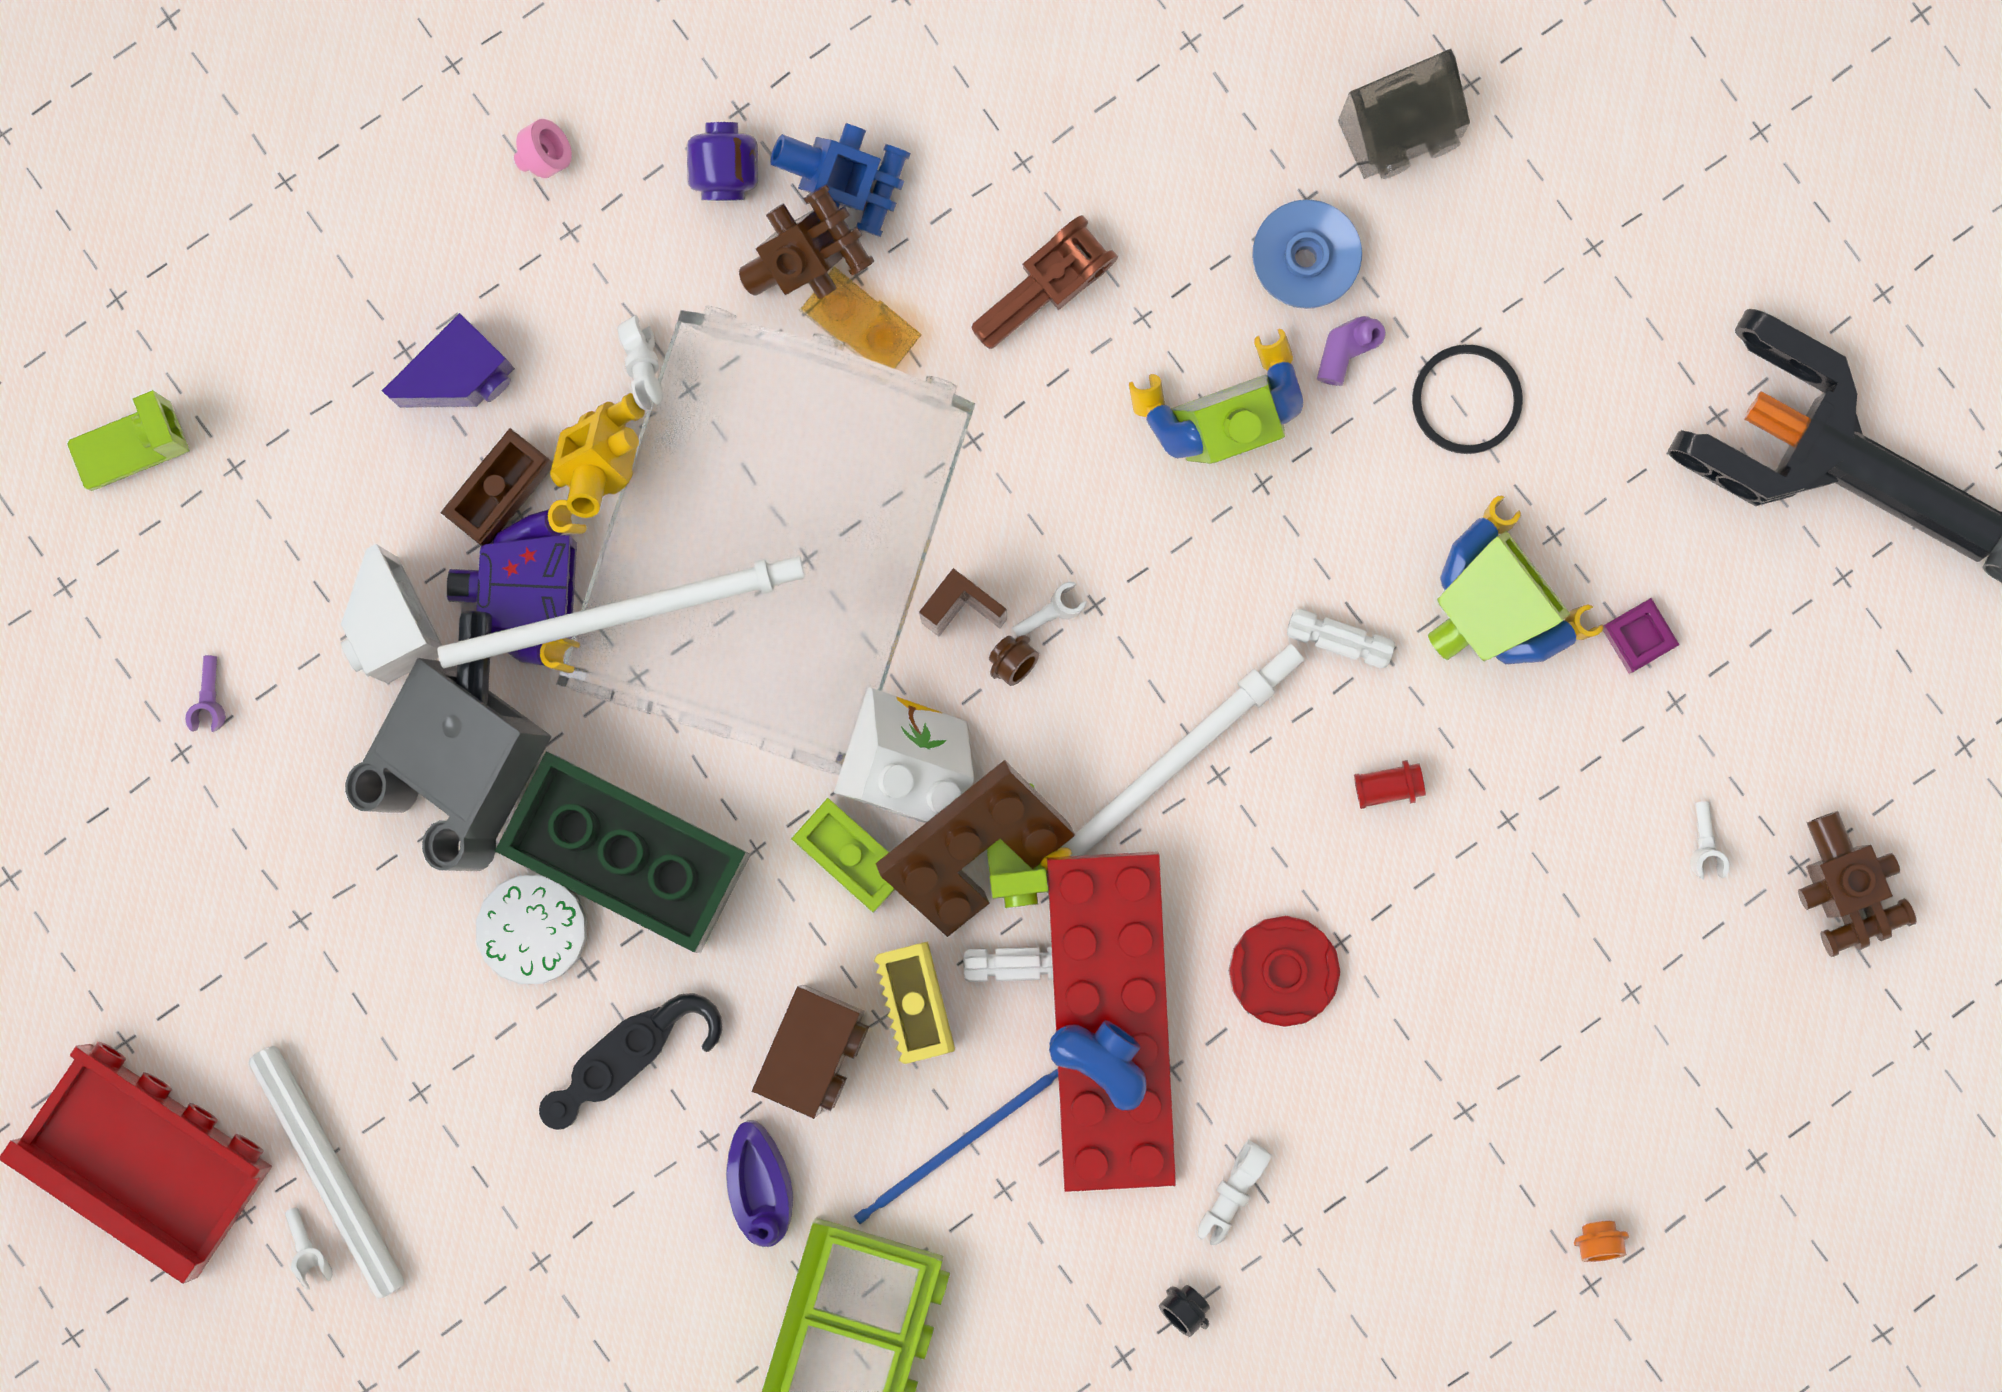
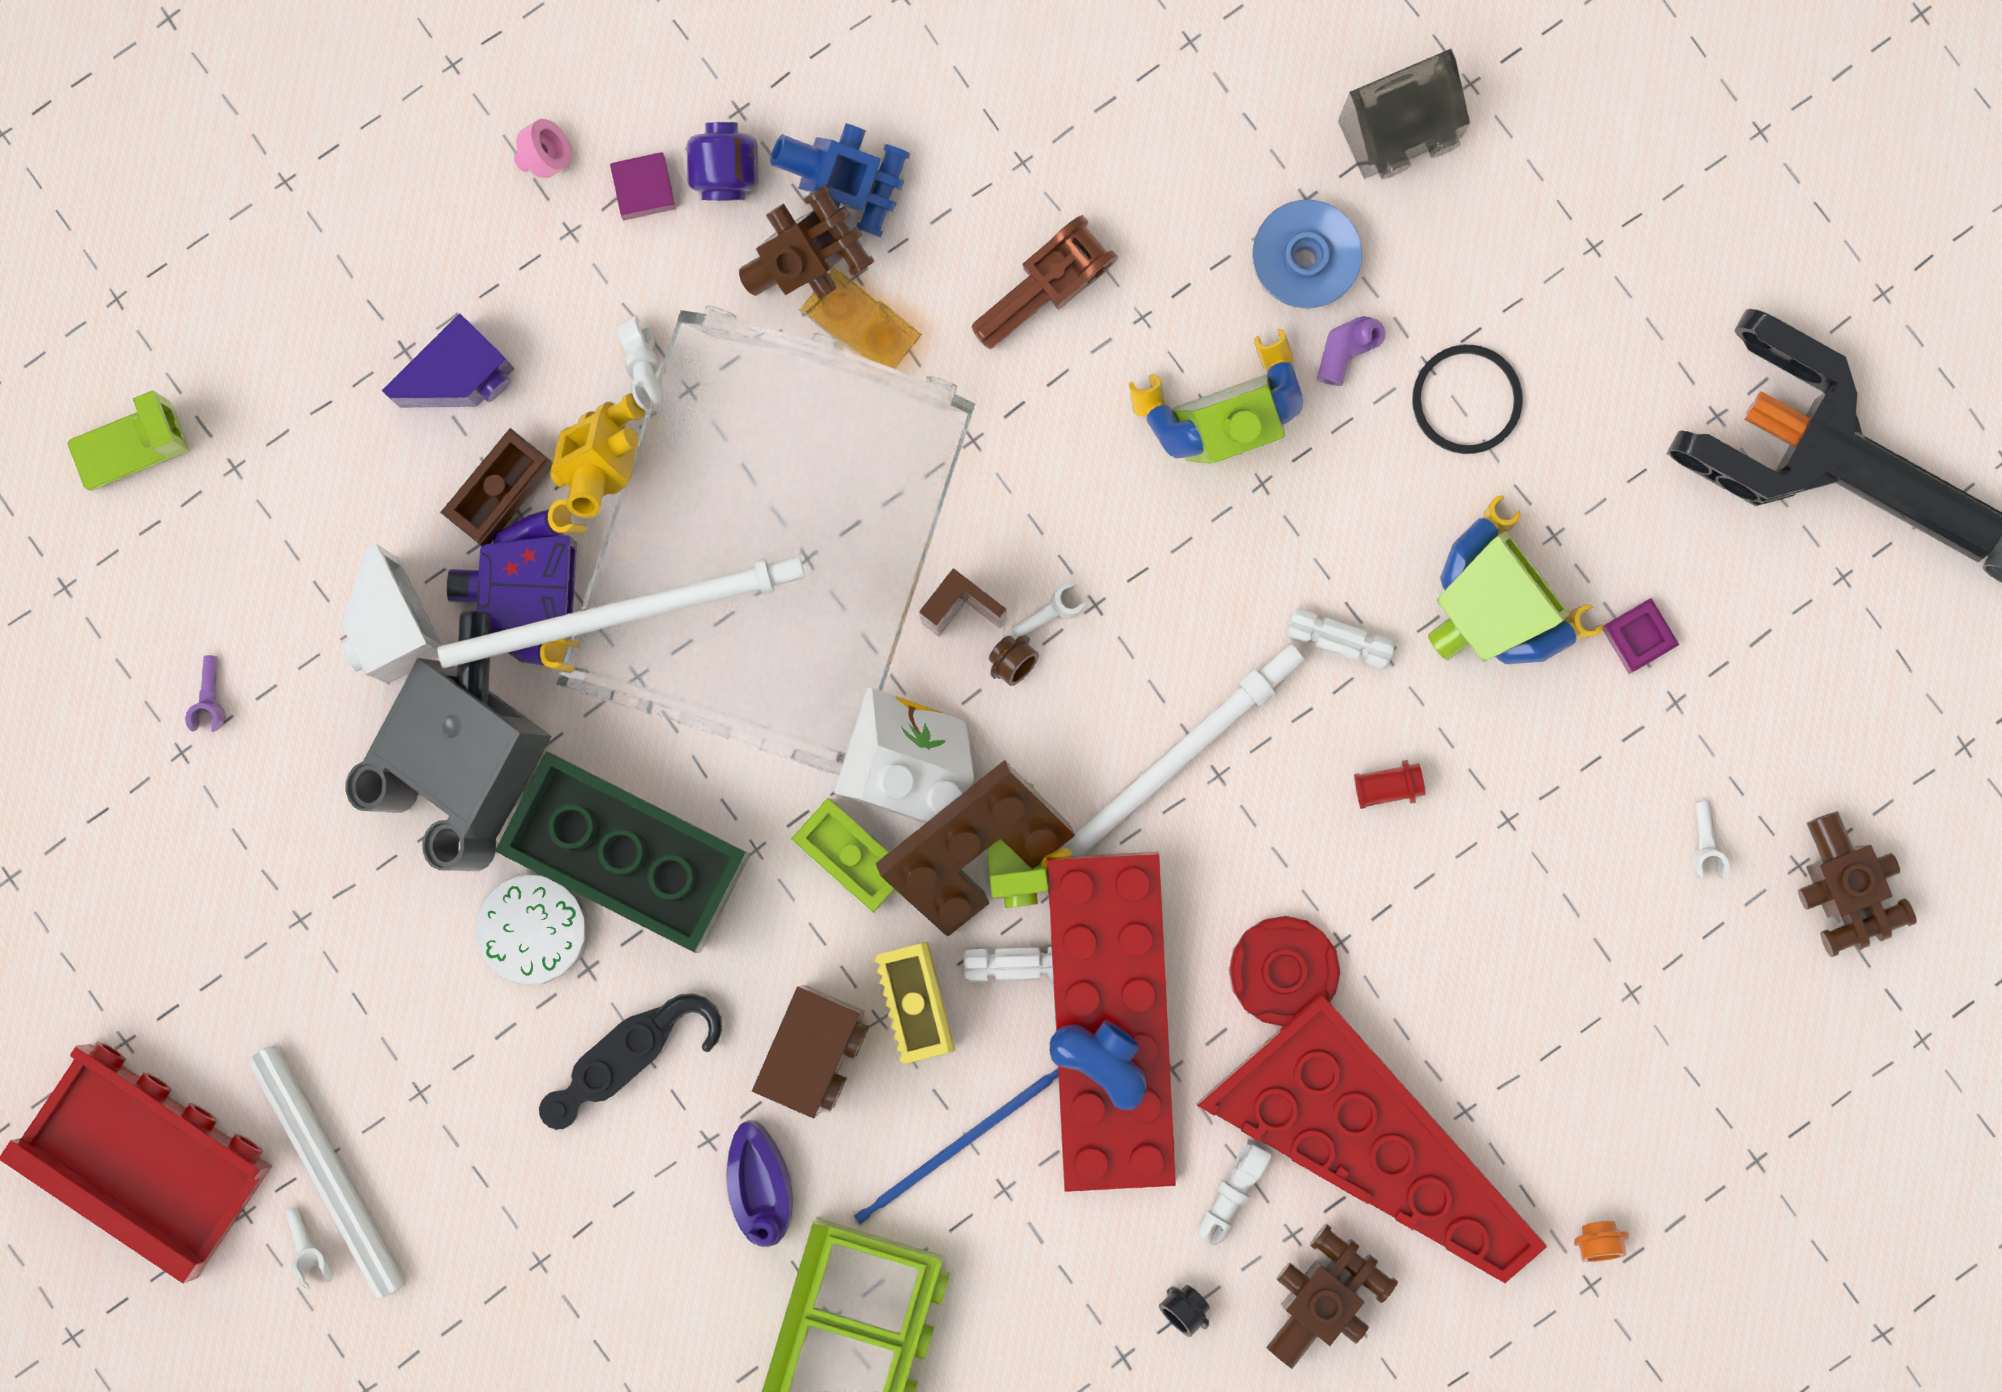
none -> magenta tile [610,152,676,221]
none -> red wing [1197,993,1547,1283]
none -> reddish brown piece [1266,1224,1398,1369]

